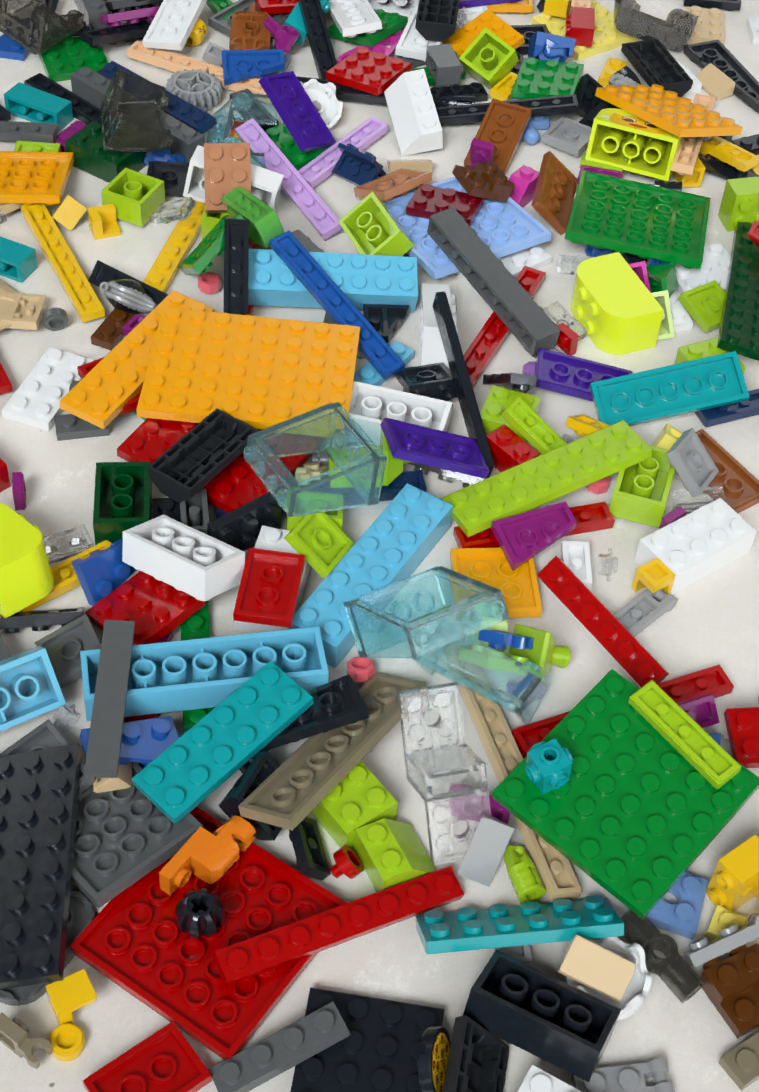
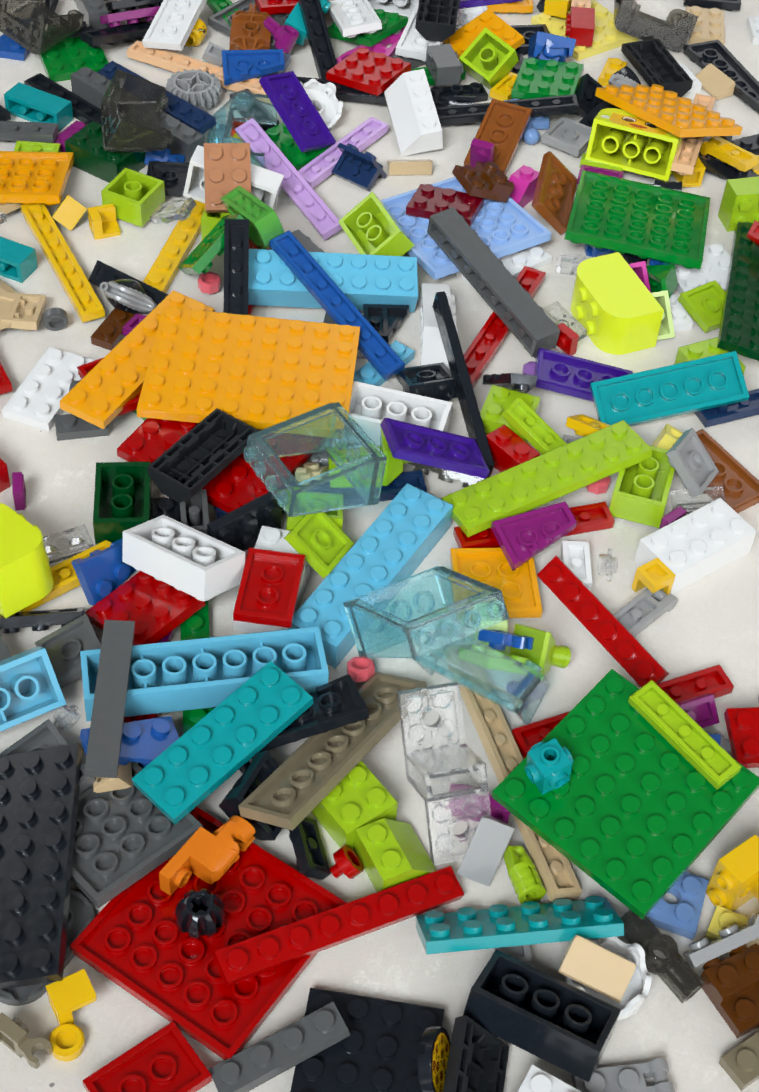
nougat plate [354,169,432,203] -> none

